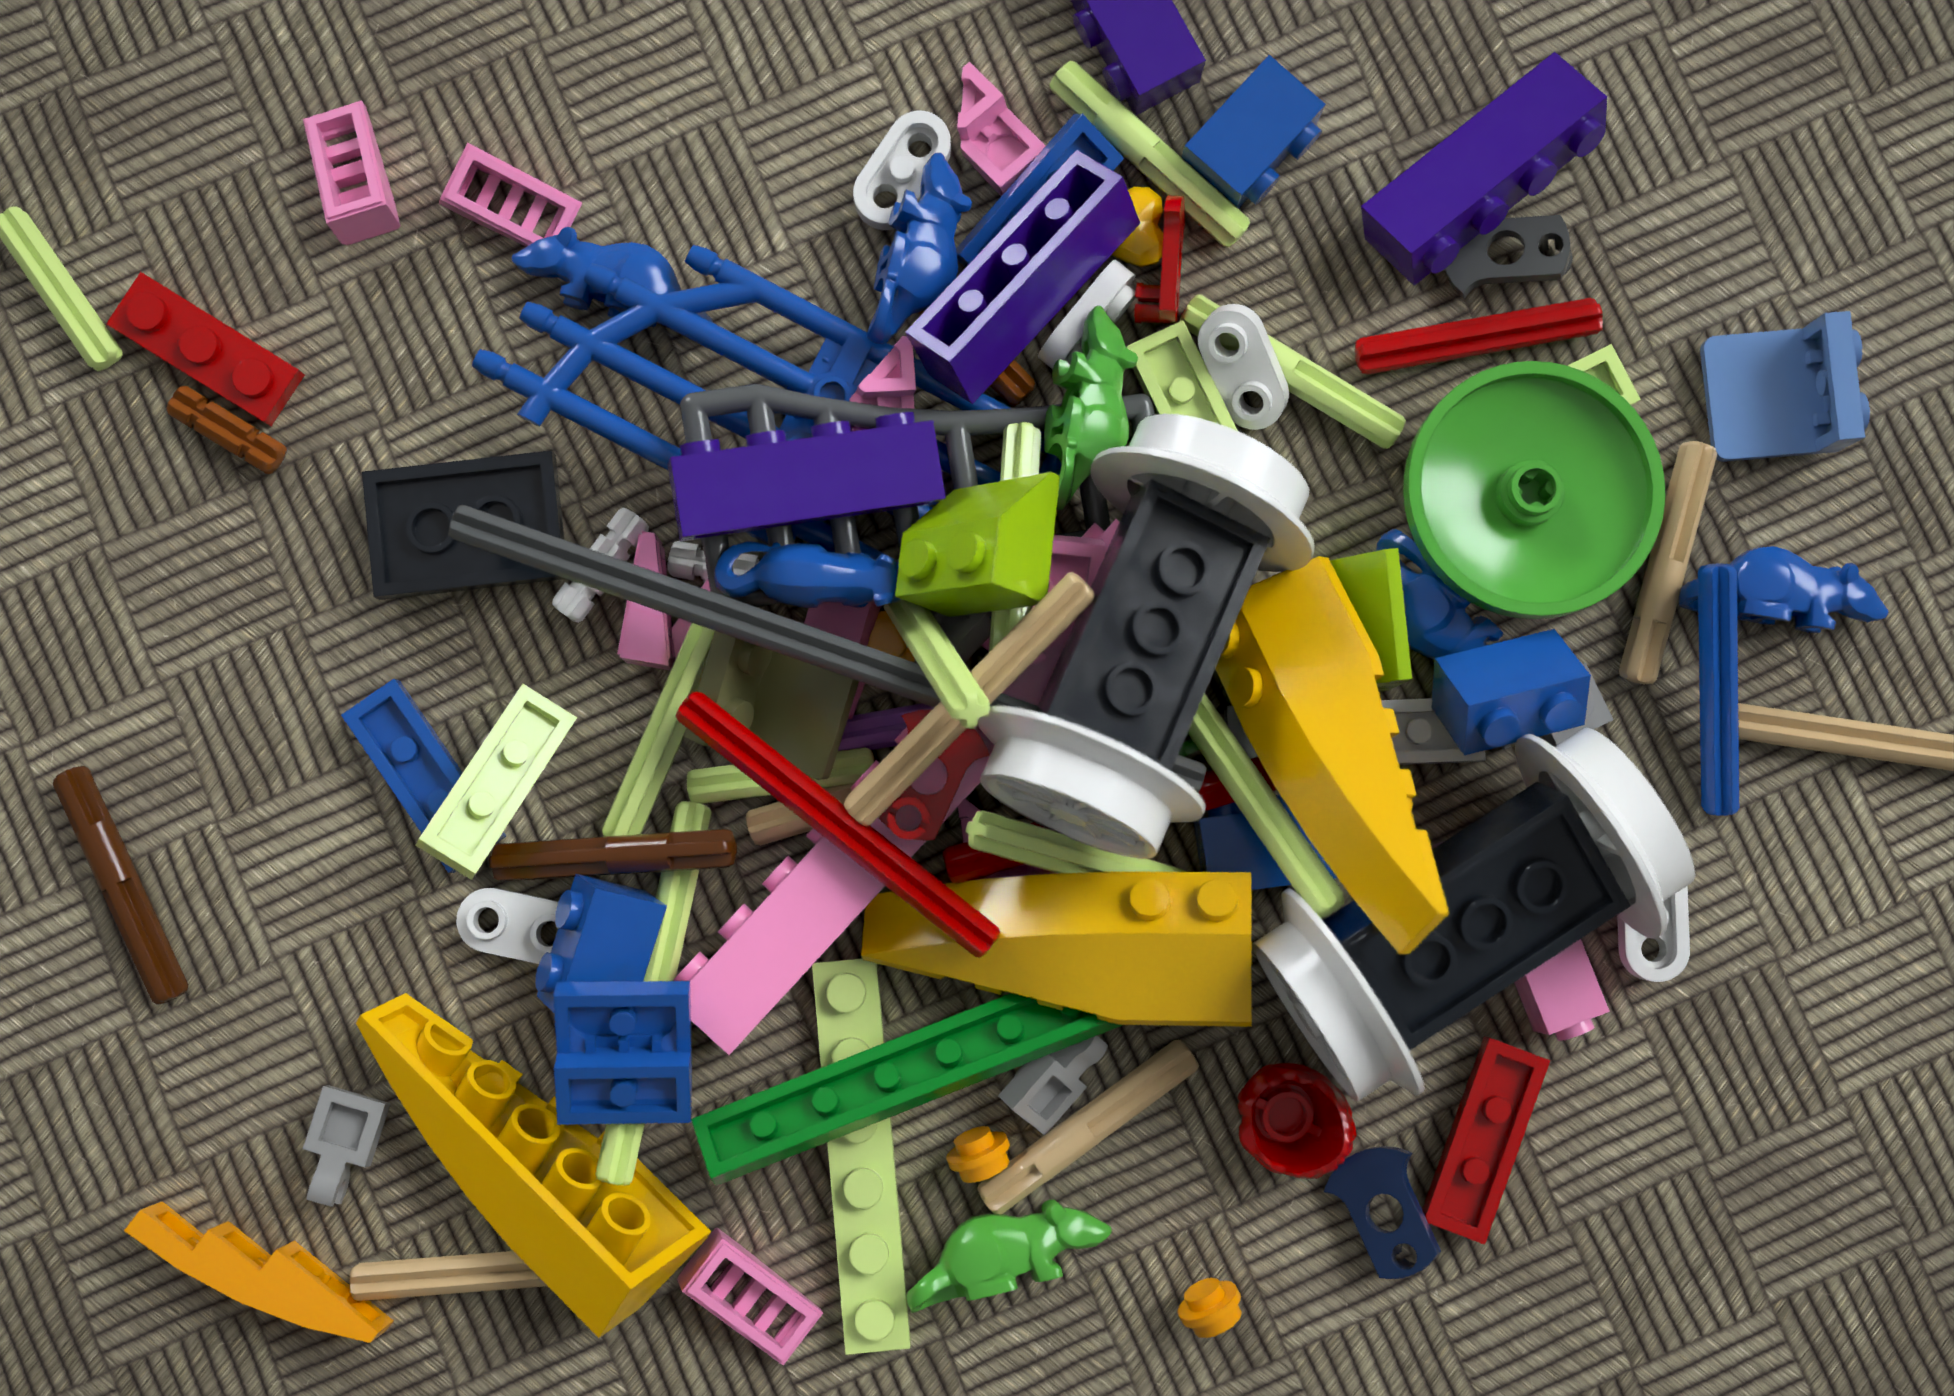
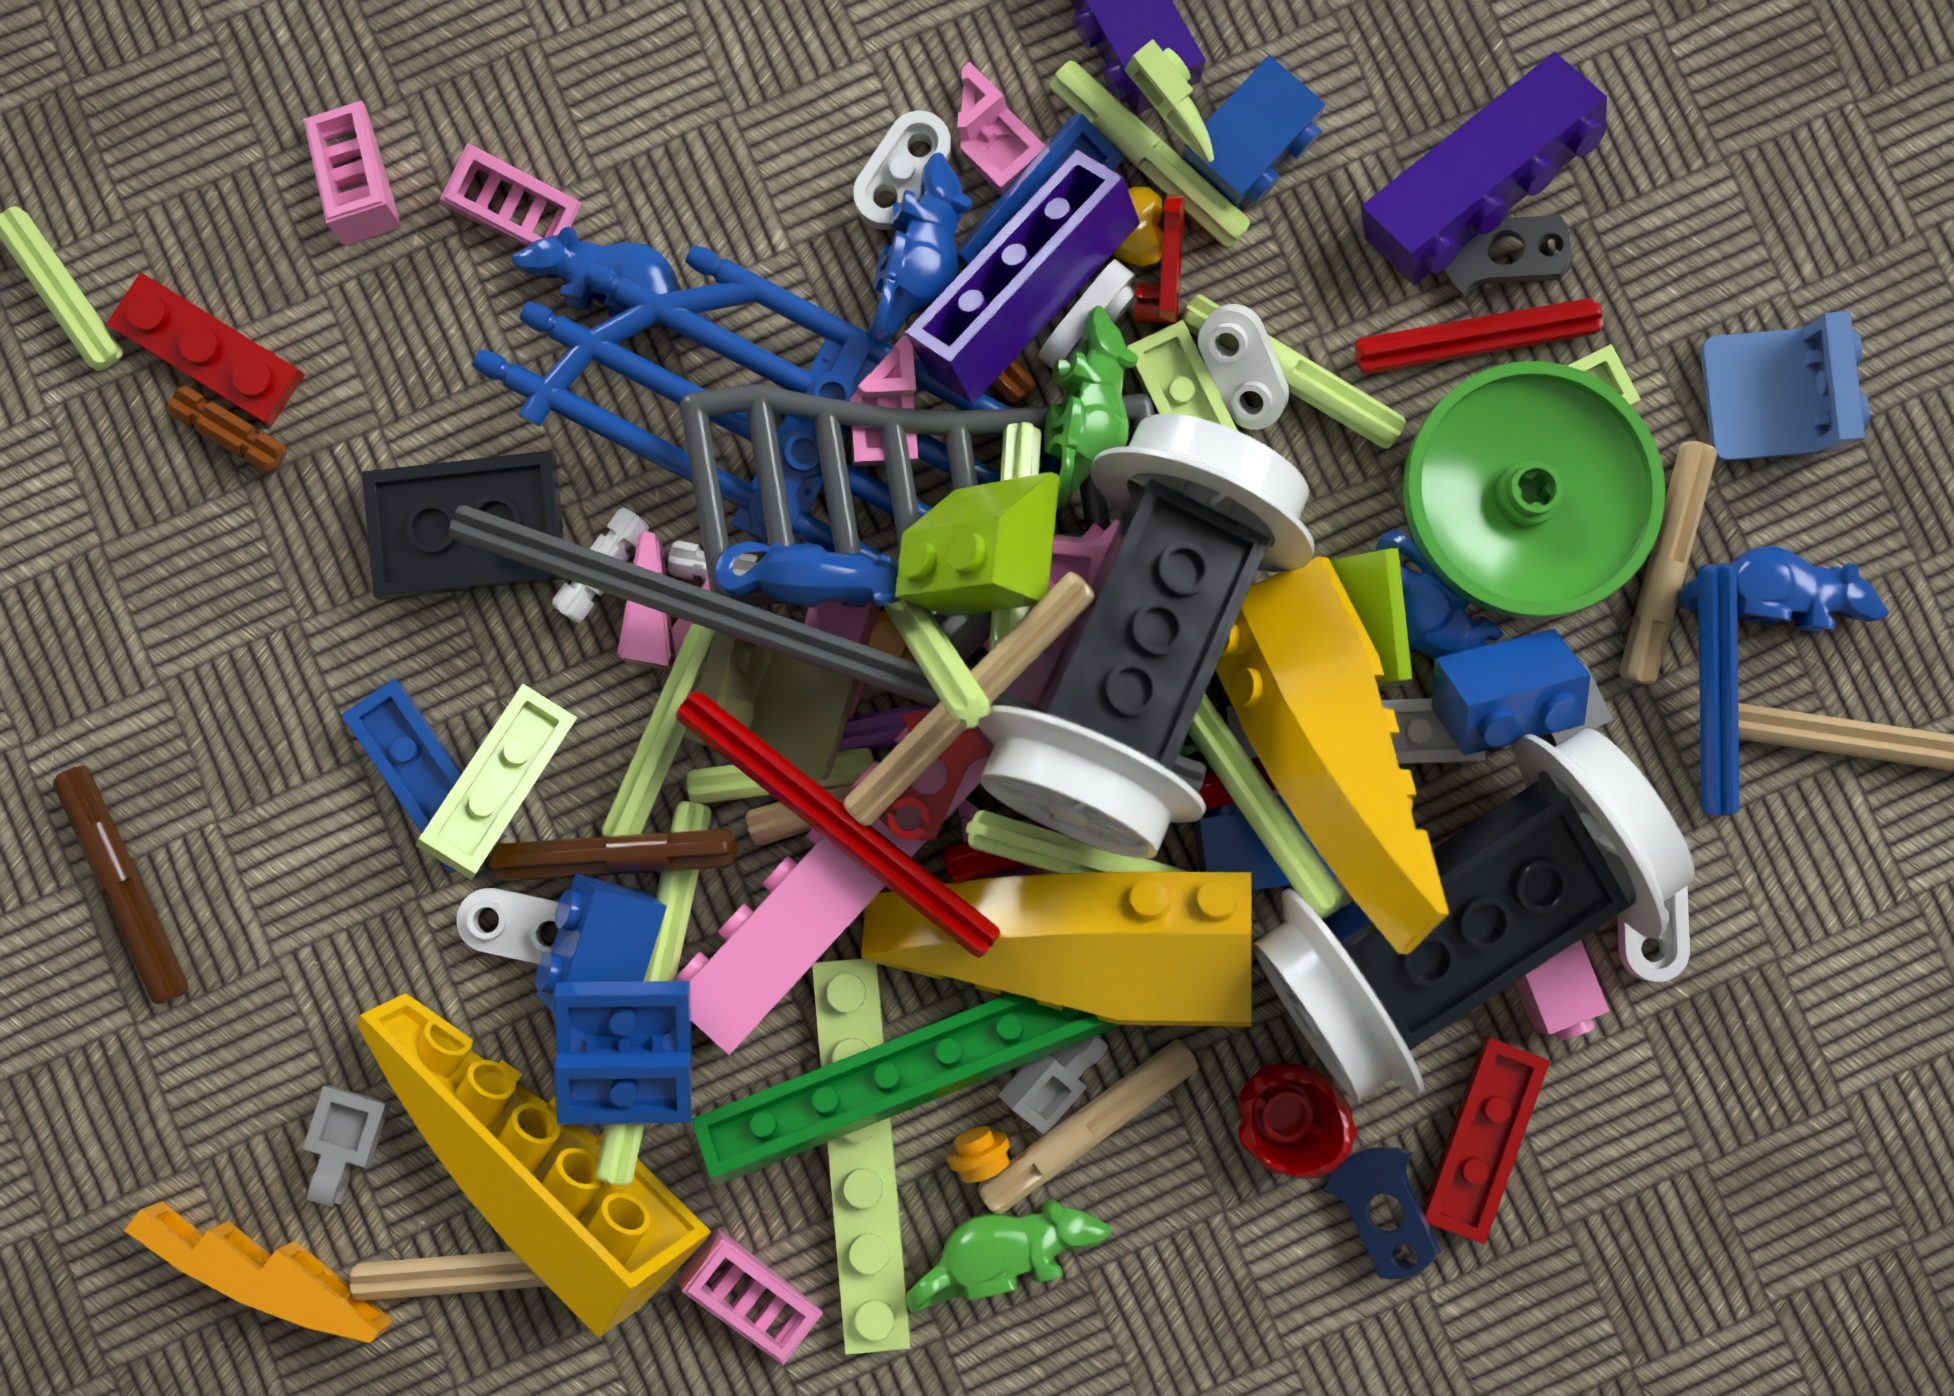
dark purple brick [667,412,946,542] -> none
light orange plate [1177,1278,1242,1338] -> none
none -> yellowish green plate [1125,39,1214,164]

